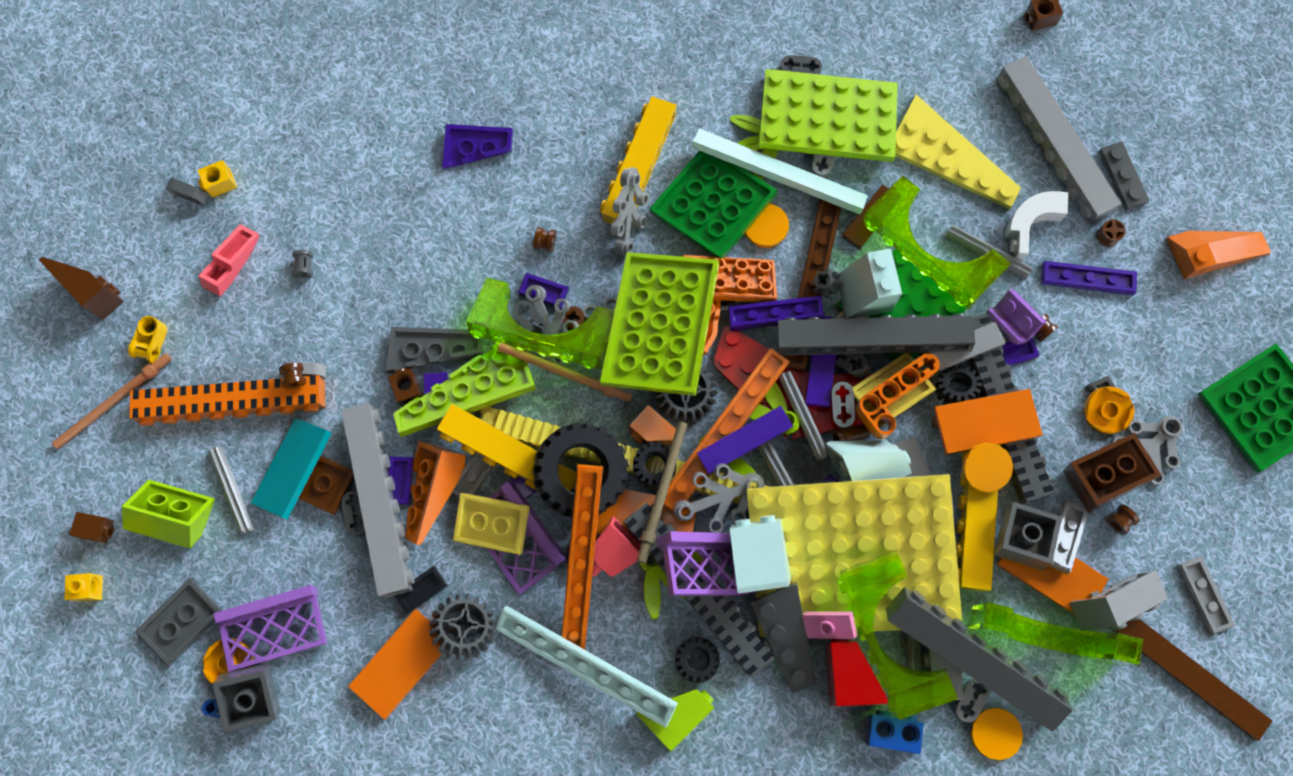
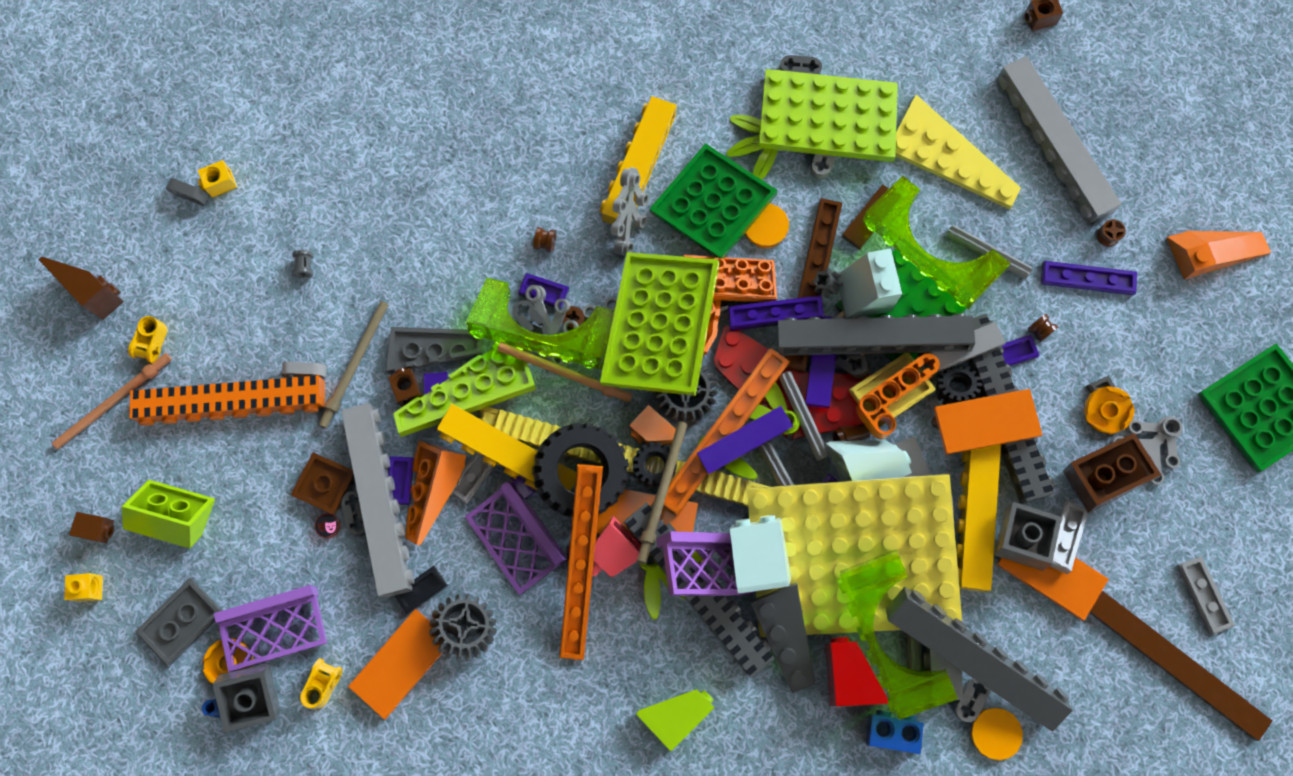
coral slope [198,224,260,297] -> none
light grey axle [208,446,254,534] -> none
teal tile [251,418,332,520] -> none
reddish brown wheel [279,363,306,389] -> none
dark purple wing [442,124,514,169] -> none
light yellow tile [453,493,530,555] -> none
light aqua tile [496,606,678,728] -> none
light grey plant [673,463,764,533] -> none
black tyre [675,637,720,683] -> none
light aqua tile [691,129,868,214] -> none
bright pink plate [802,611,857,639] -> none
light grey beam [832,382,855,427] -> none
light orange tile [962,442,1013,492] -> none
clear neon green arch [969,602,1143,666] -> none
medium lavender bracket [986,289,1046,345] -> none
white arch [1005,191,1068,261] -> none
light grey wedge [1069,570,1168,631] -> none
dark grey plate [1099,141,1149,211] -> none
reddish brown wheel [1107,504,1140,536] -> none
none -> yellow piece [300,658,343,709]
none -> tile [315,514,341,539]
none -> dark tan bar [318,301,389,429]

